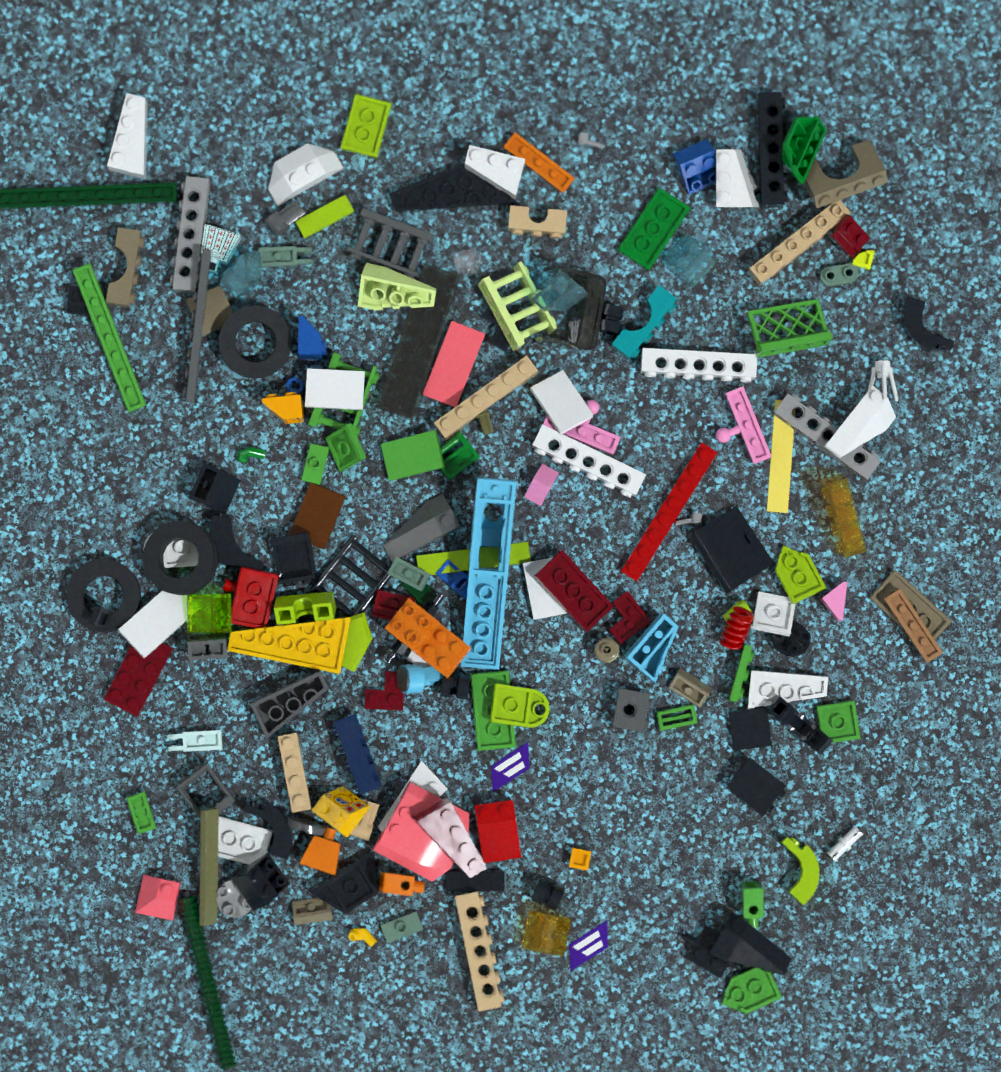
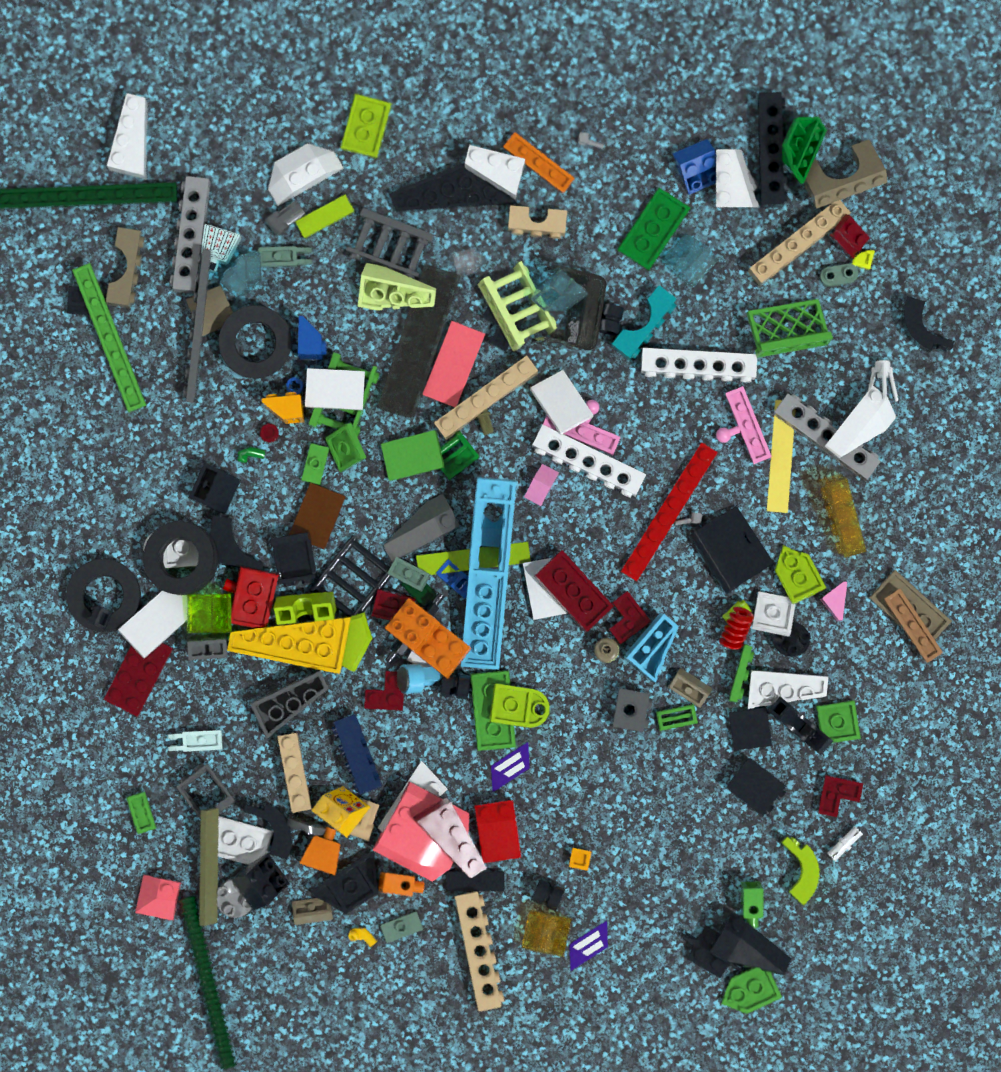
none -> dark red tile [260,423,279,443]
none -> dark red plate [817,775,864,817]

